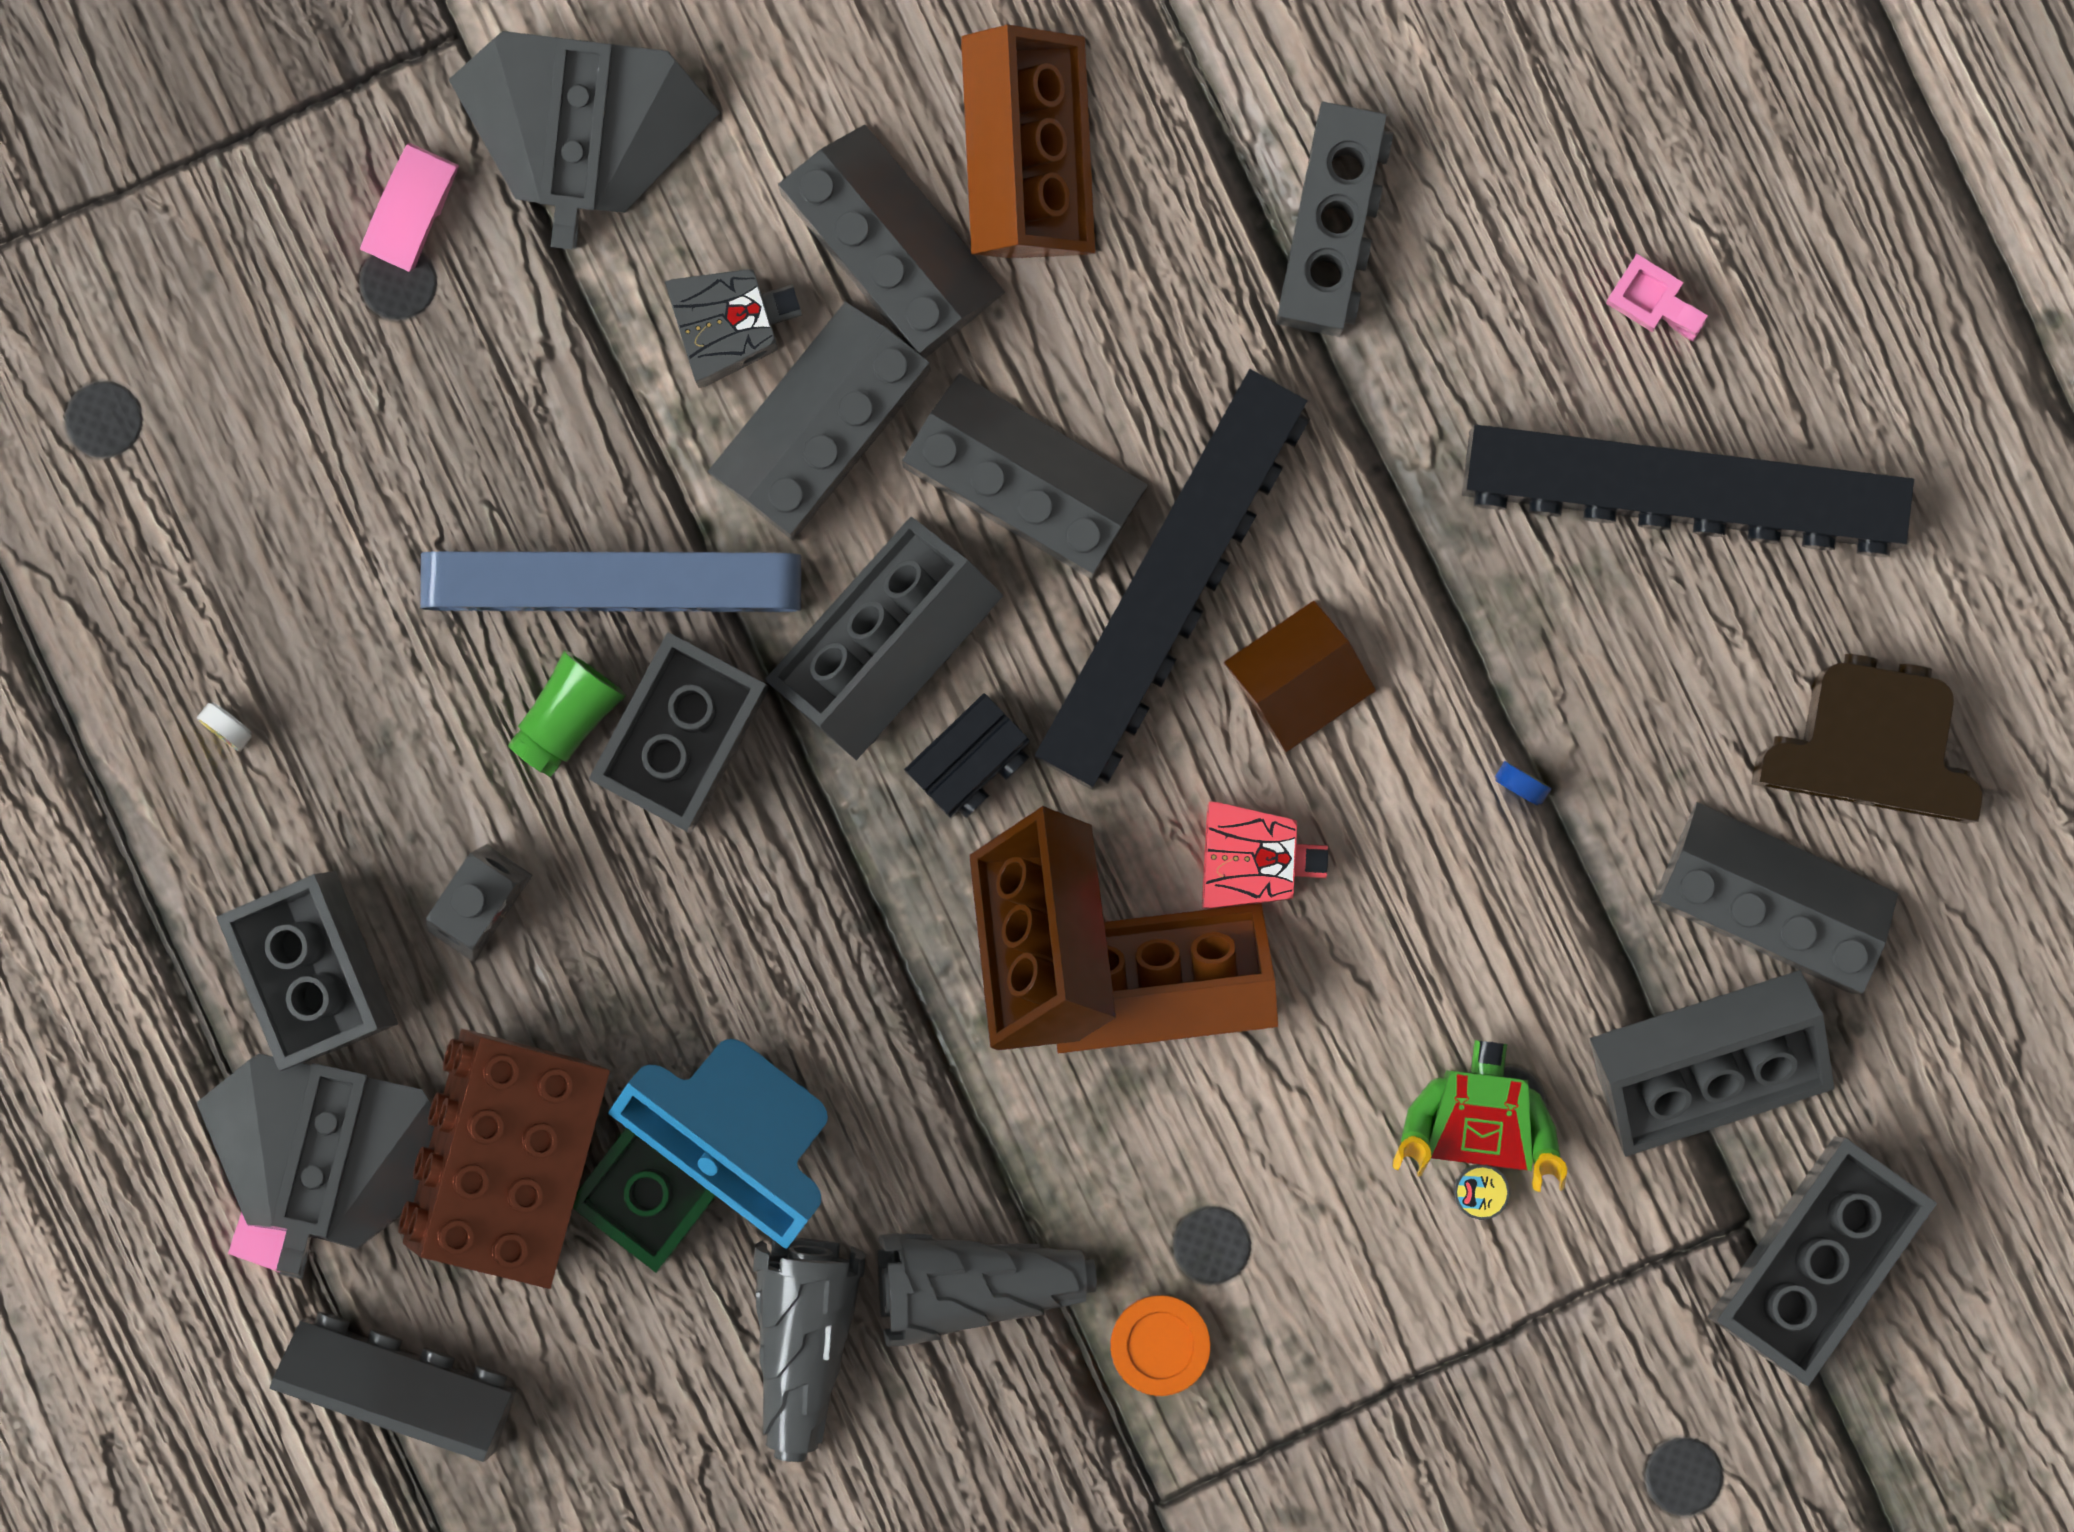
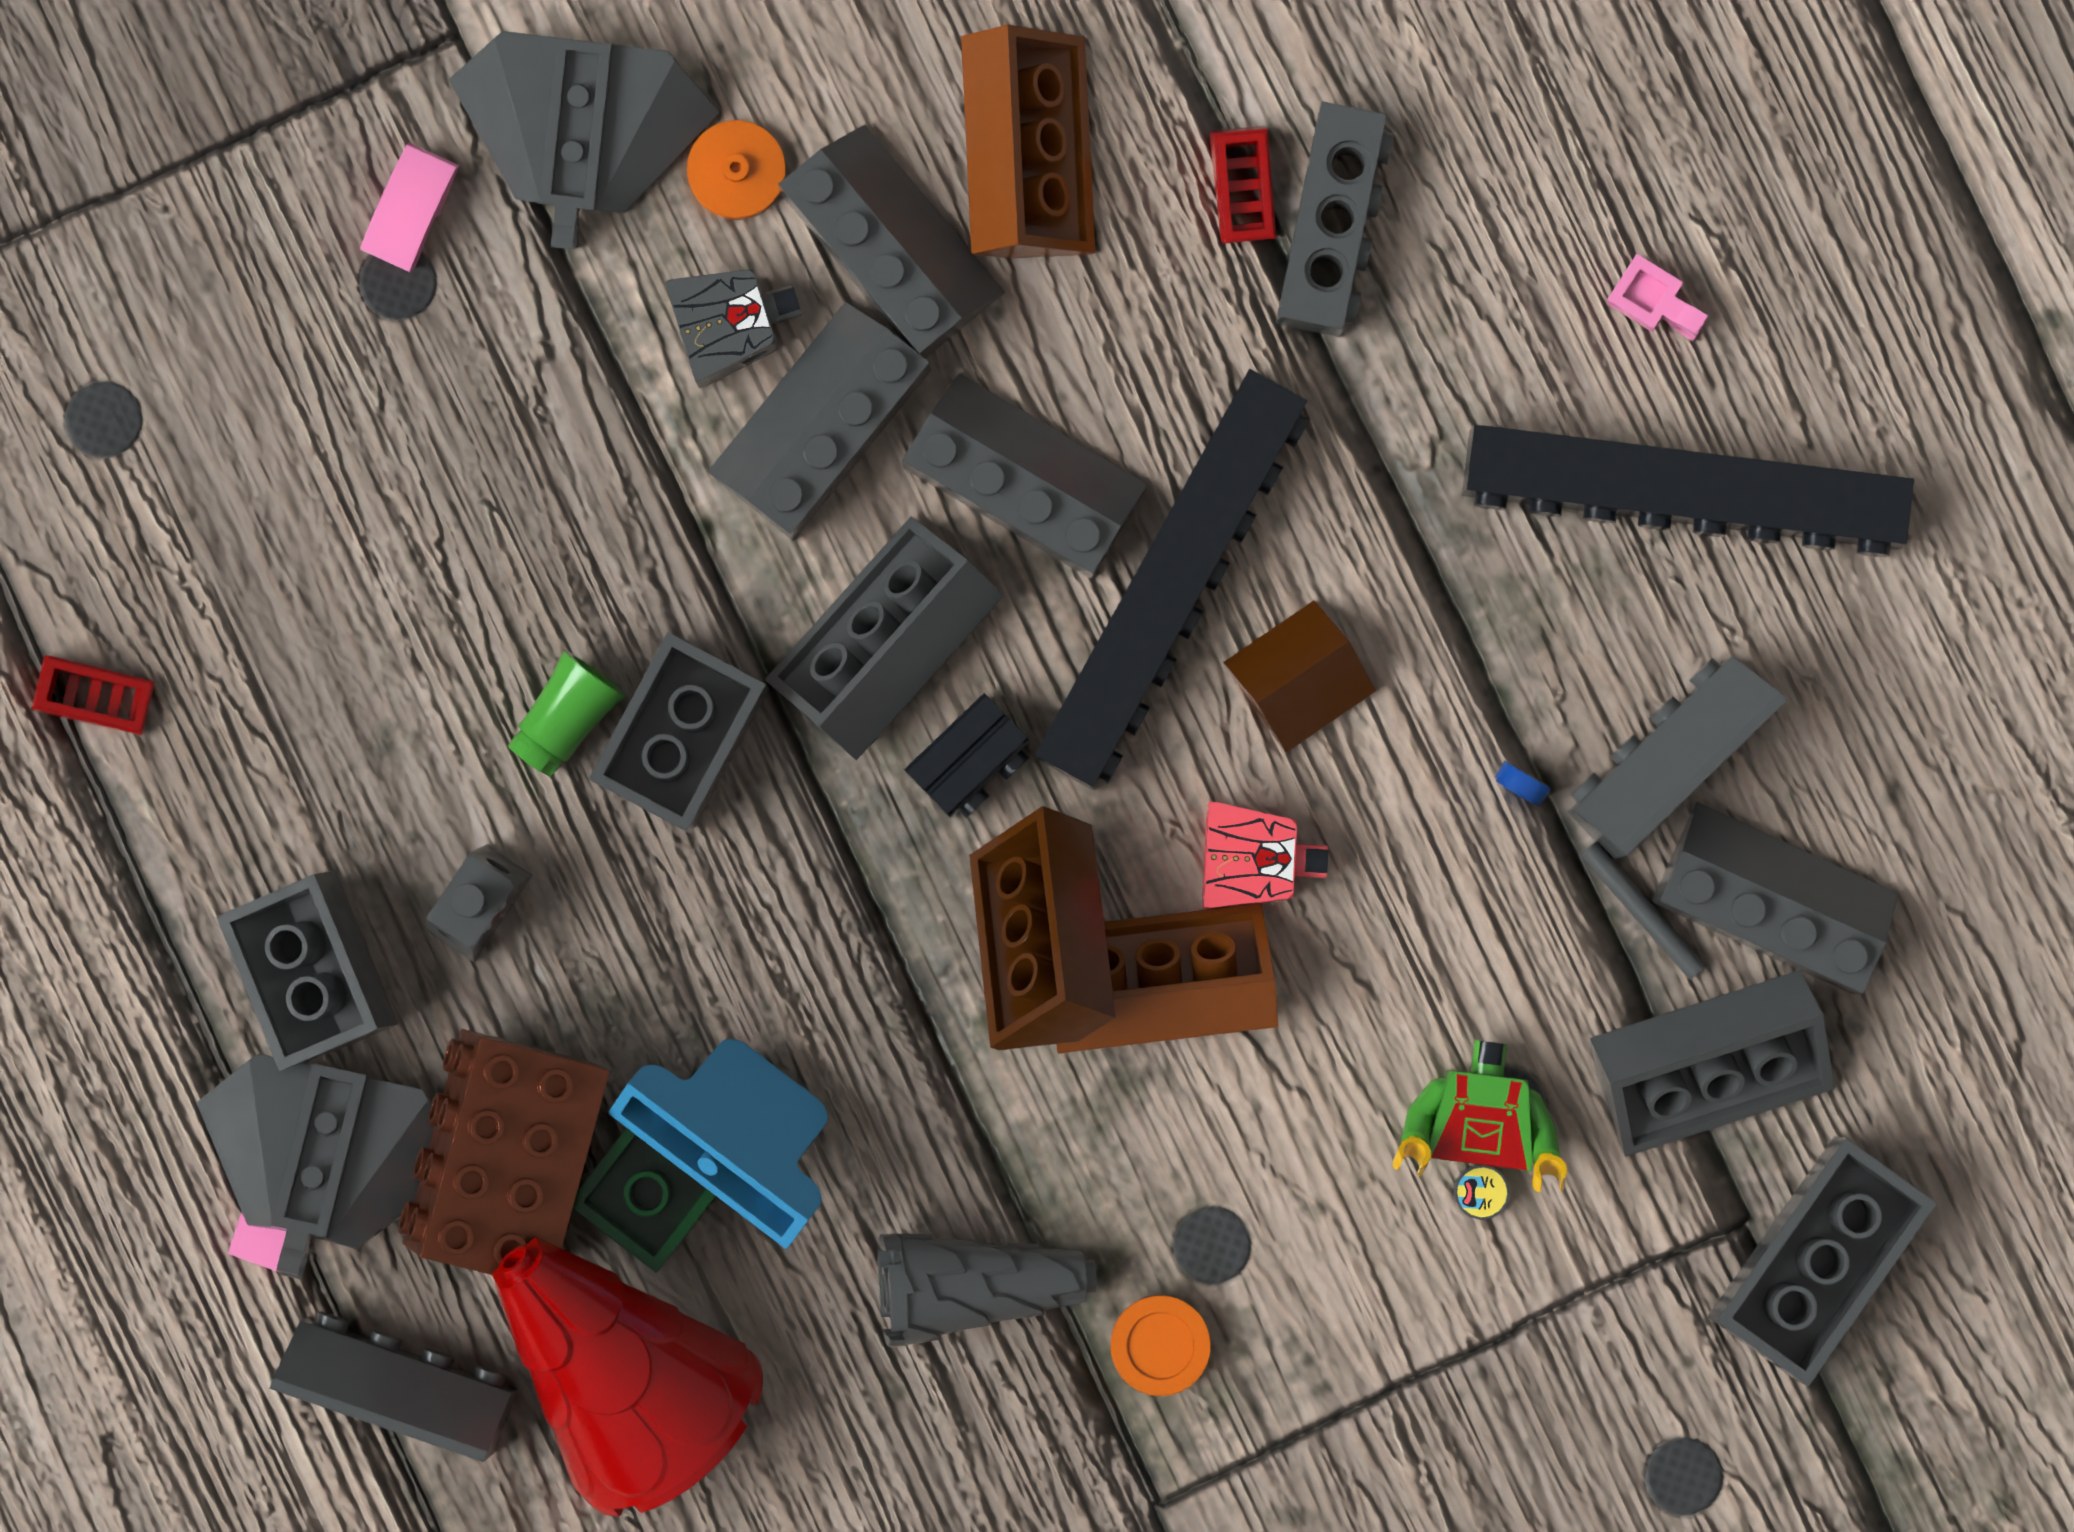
white tile [196,702,252,752] -> none
sand blue beam [420,551,801,612] -> none
dark grey cone [753,1238,866,1462] -> none
dark brown brick [1751,654,1983,824] -> none
none -> red slope [31,655,155,735]
none -> red cone [492,1237,763,1517]
none -> orange piece [687,120,786,220]
none -> red slope [1209,126,1276,244]
none -> dark grey slope [1568,656,1787,859]
none -> dark grey bar [1580,841,1706,980]

